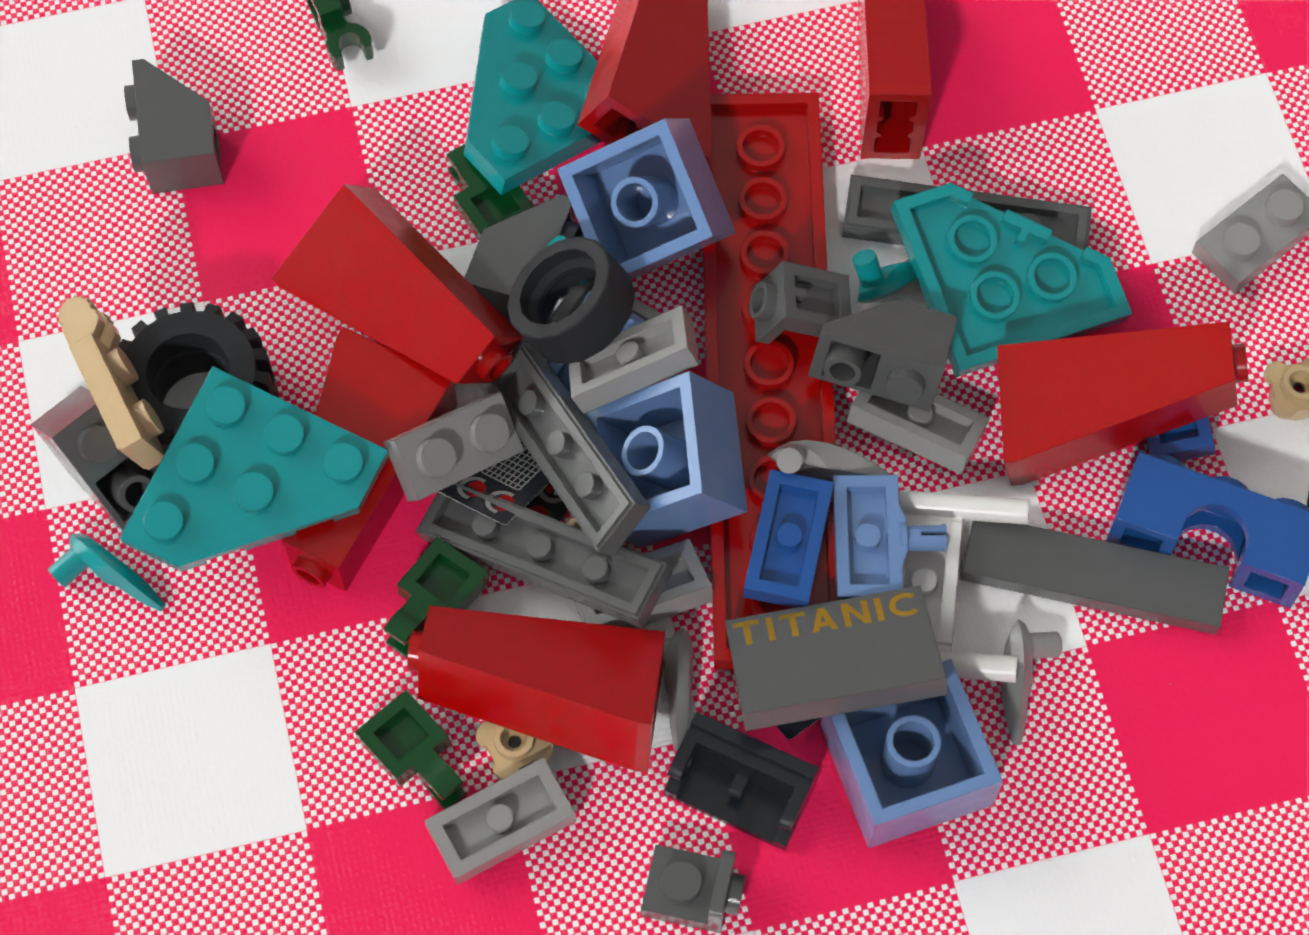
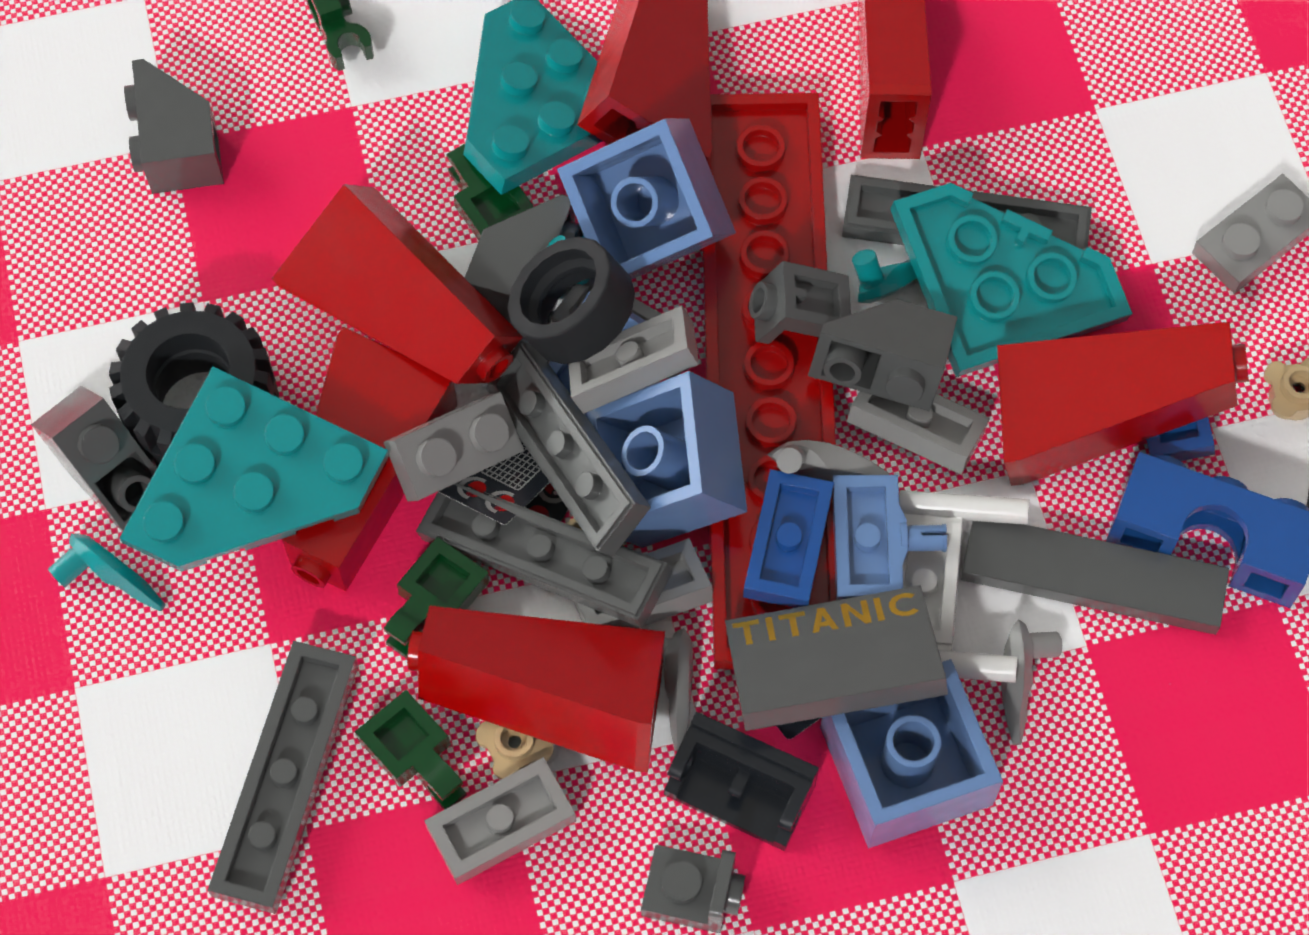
tan hinge [57,295,165,470] -> none
none -> dark grey plate [207,640,359,914]

